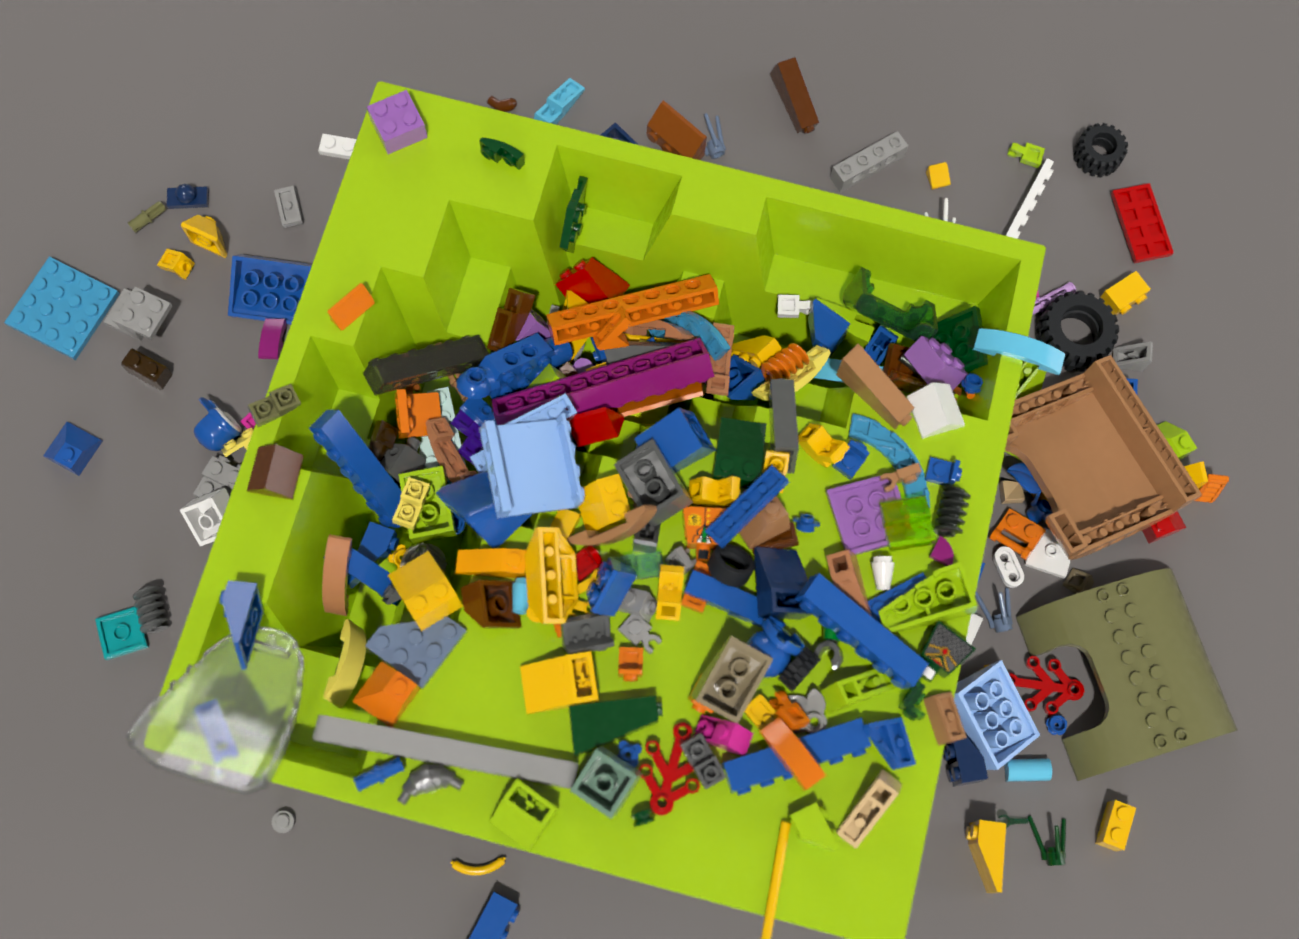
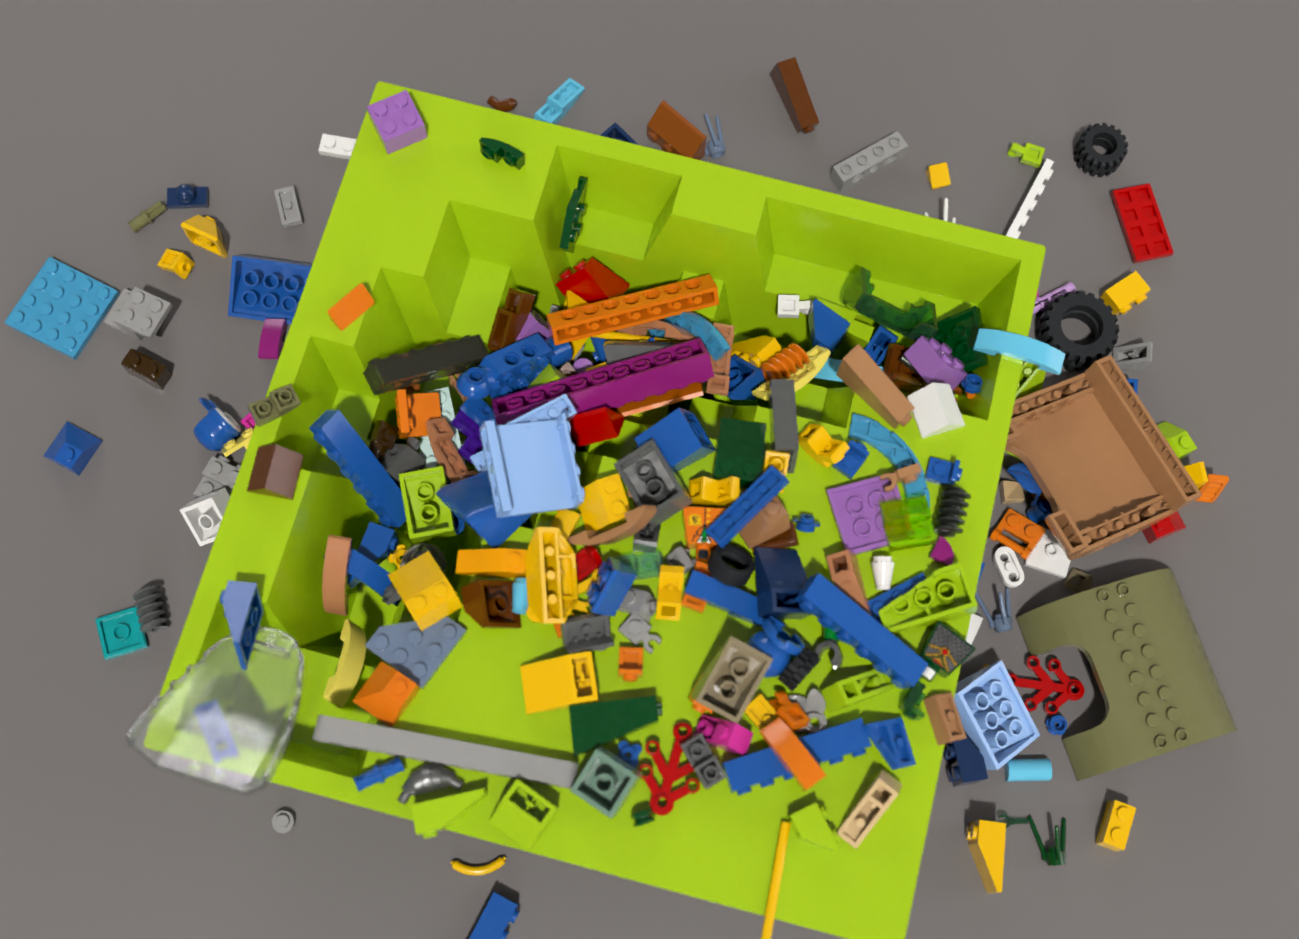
light yellow slope [392,477,430,530] -> none
orange slope [593,307,632,350] -> none
none -> lime slope [411,788,487,839]

